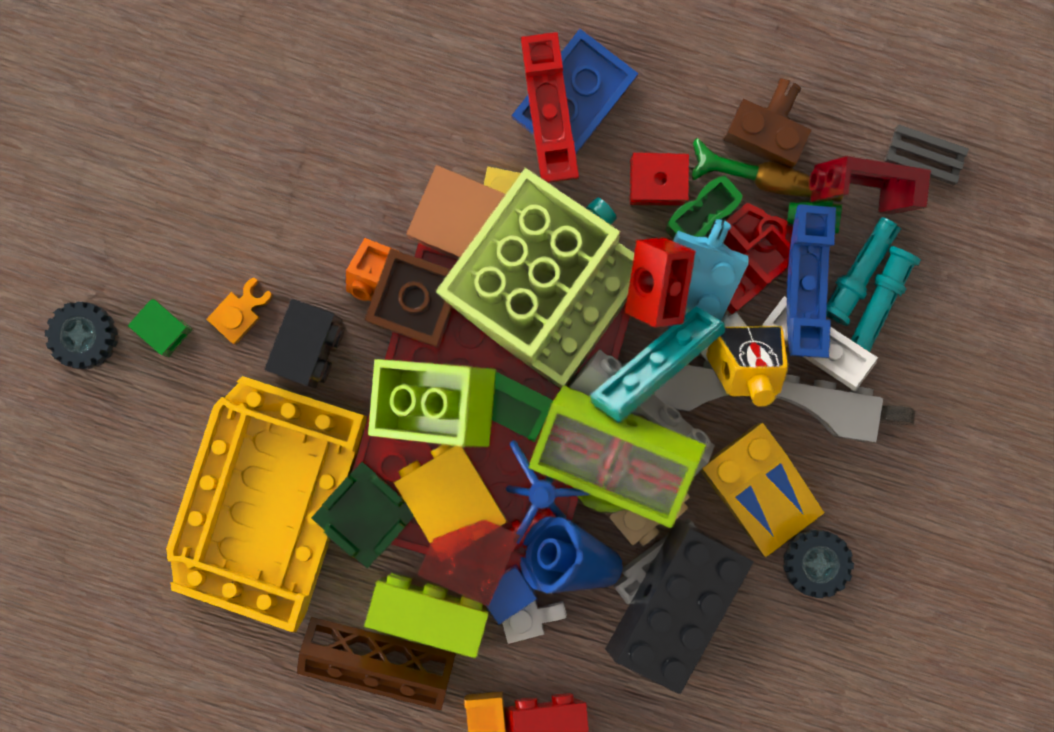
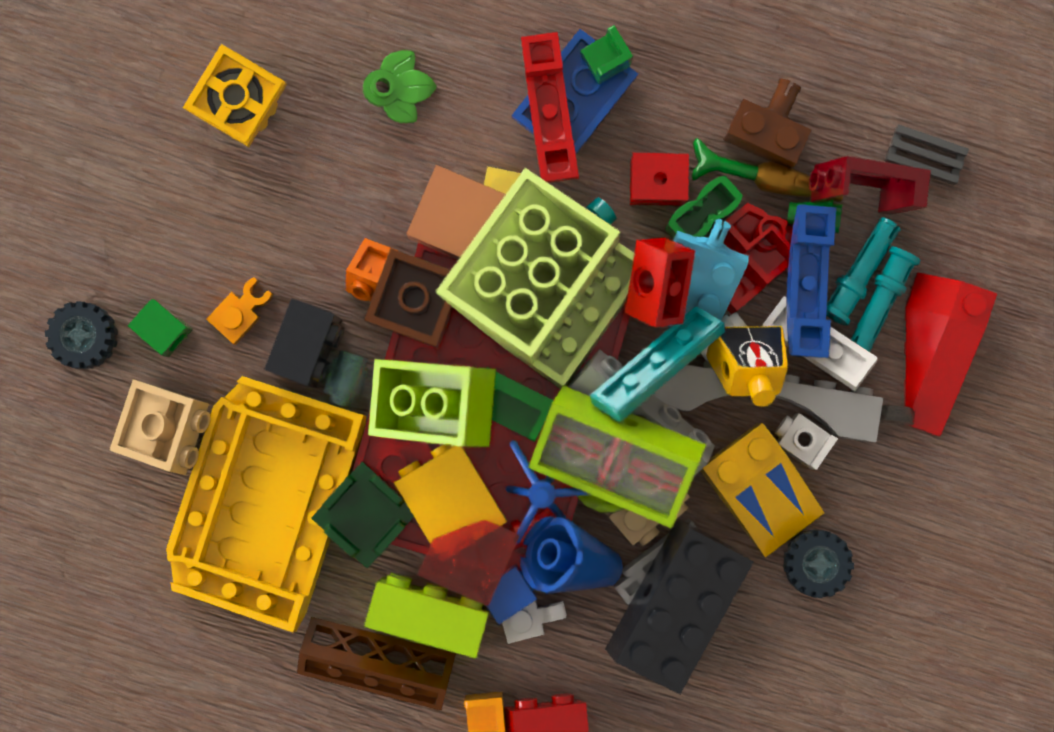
none -> tan plate [110,379,210,475]
none -> yellow piece [183,44,287,148]
none -> clear light blue brick [324,351,369,408]
none -> bright green plate [363,50,436,124]
none -> green panel [580,25,633,85]
none -> white brick [774,413,838,470]
none -> red wedge [904,272,998,437]

